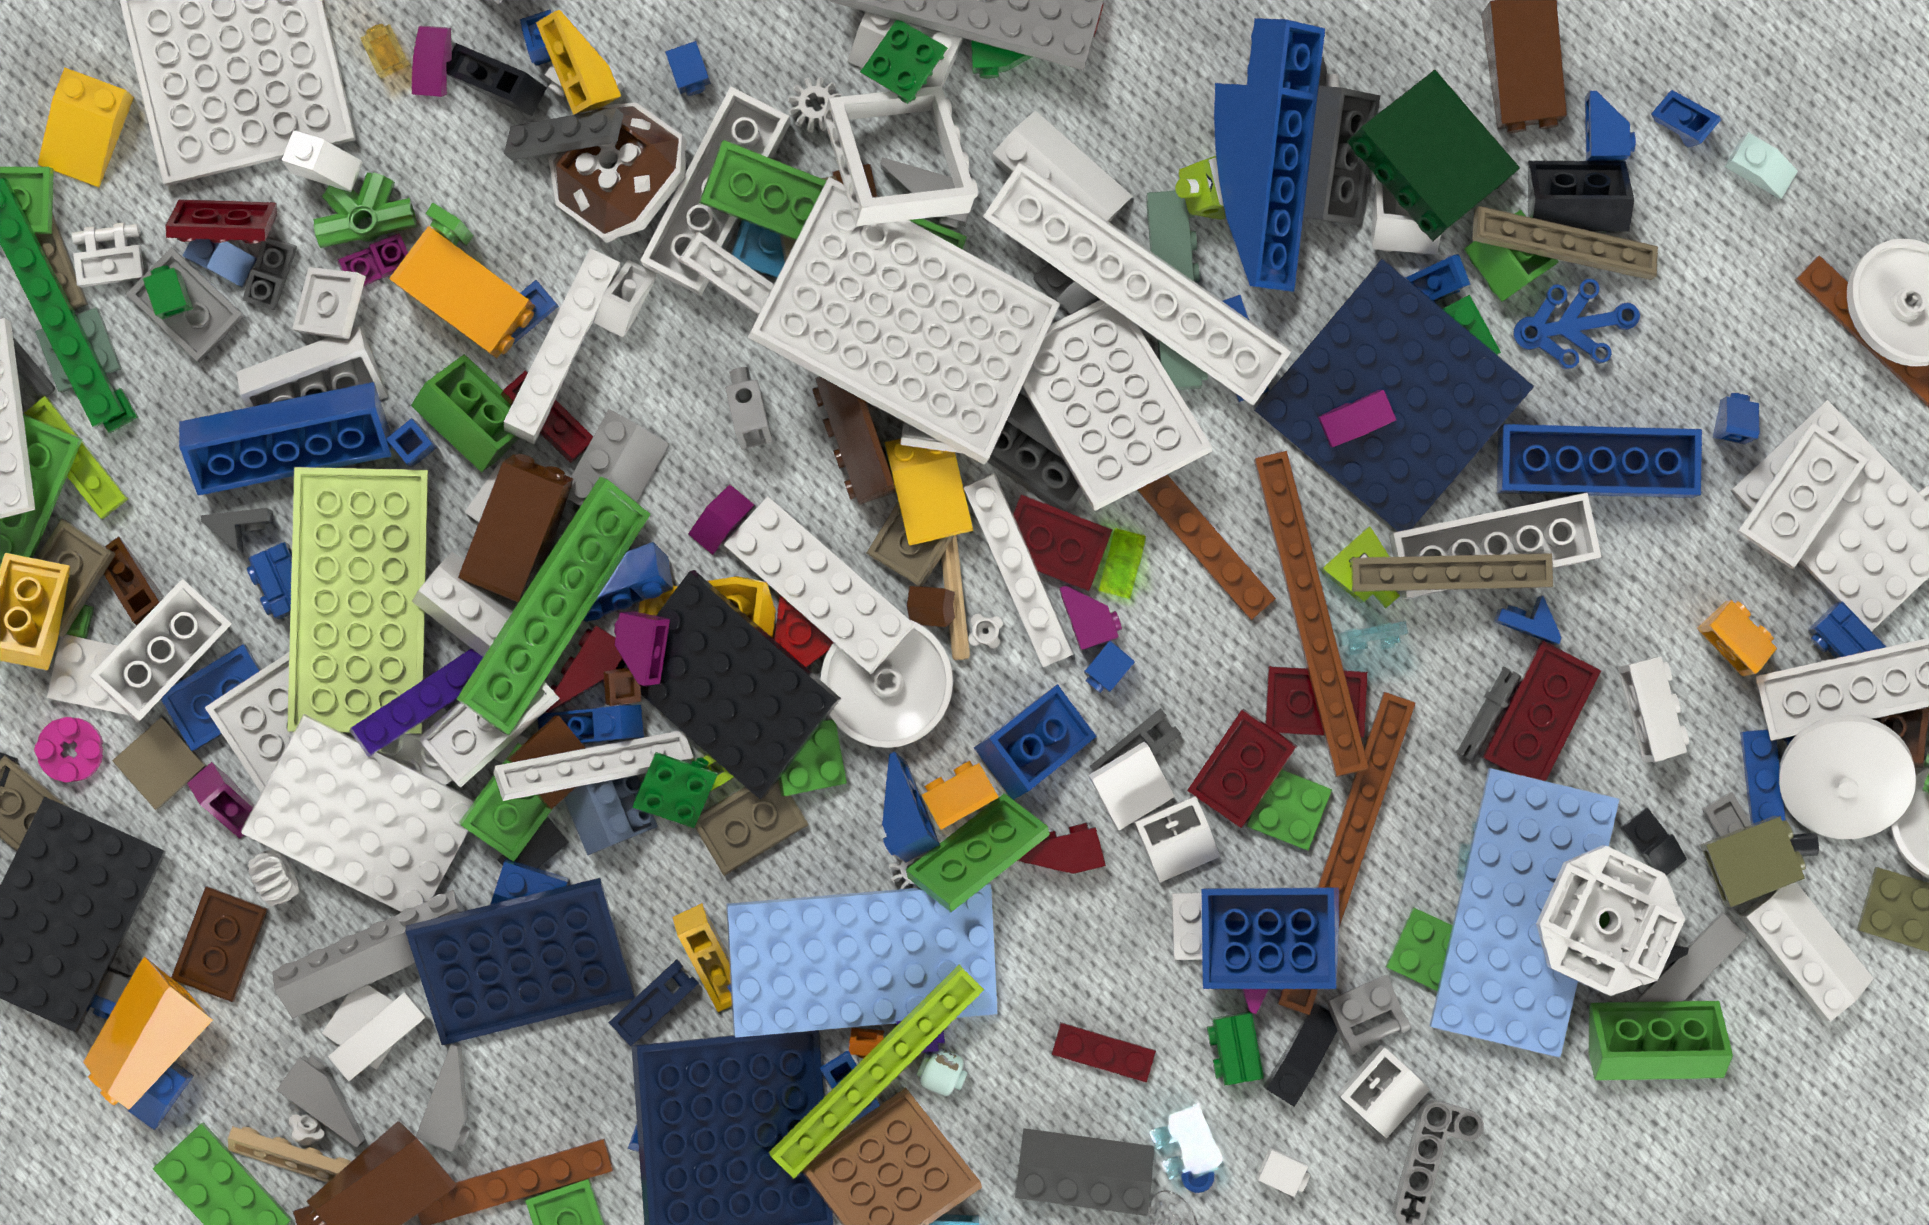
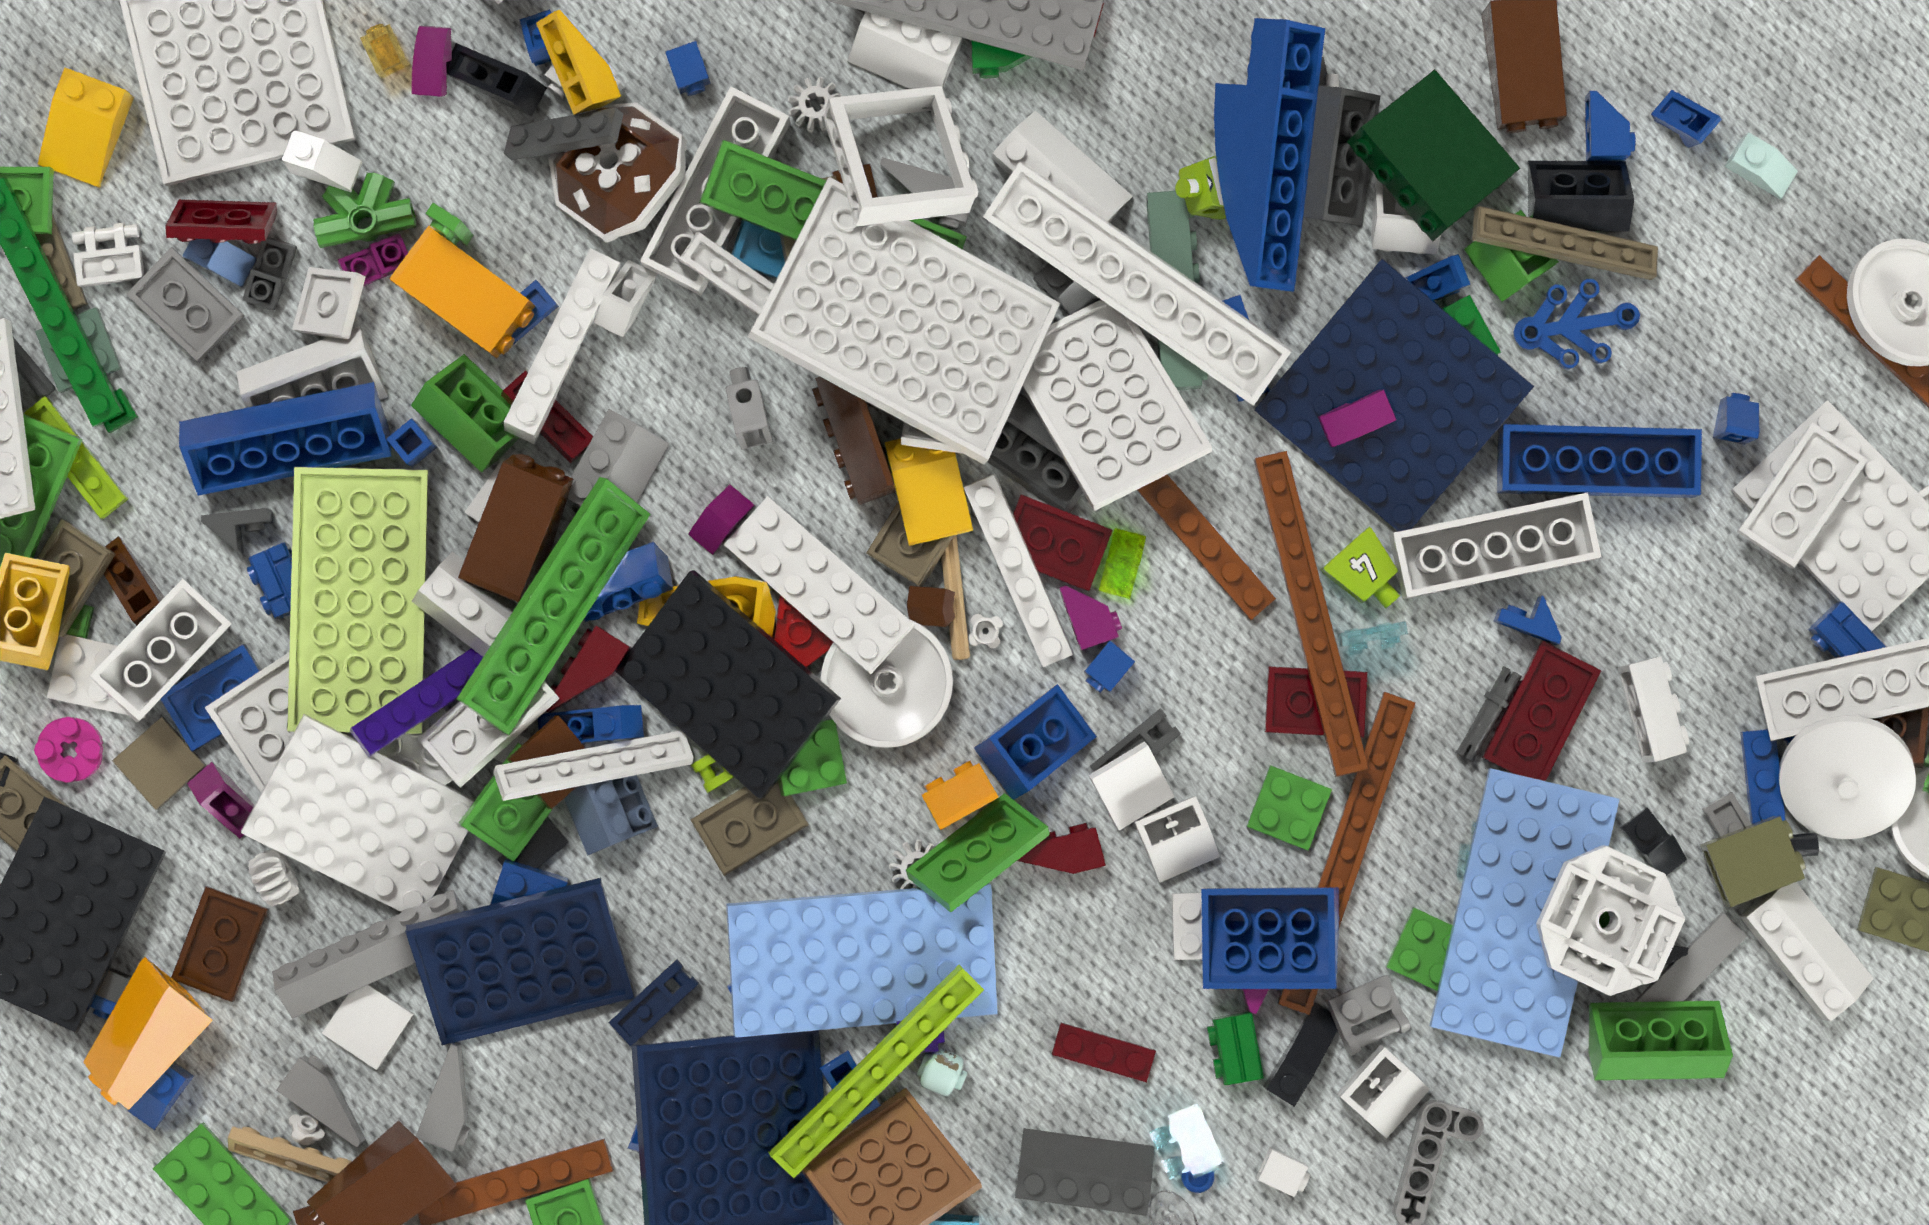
green brick [143,265,193,320] -> none
white tile [328,992,427,1081] -> none
reddish brown plate [604,668,641,706] -> none
magenta slope [614,611,670,686] -> none
green hinge [632,752,718,828] -> none
yellow slope [672,903,732,1012] -> none
orange plate [849,1028,884,1059] -> none
green hinge [860,20,948,104] -> none
blue slope [882,752,940,863] -> none
dark red plate [1187,709,1298,828] -> none
dark tan plate [1351,553,1553,592] -> none
light orange slope [1697,600,1777,676] -> none

